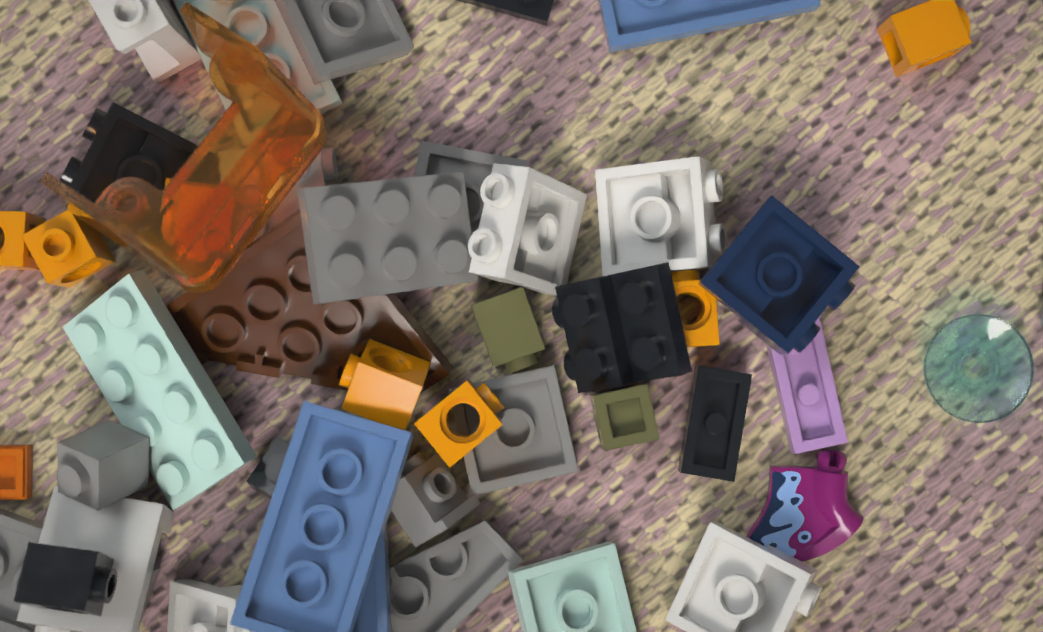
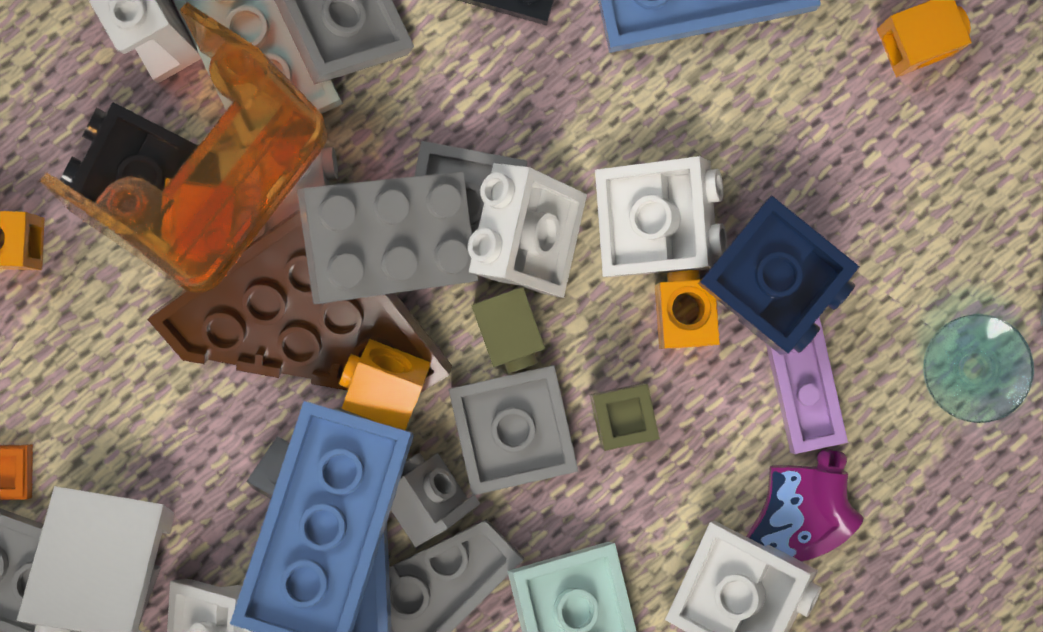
black brick [13,542,117,616] -> none
light orange brick [21,209,116,288] -> none
light grey brick [57,420,149,511] -> none
light aqua plate [63,269,257,511] -> none
light orange brick [414,380,505,468] -> none
black plate [552,262,692,393] -> none
black plate [678,365,752,482] -> none

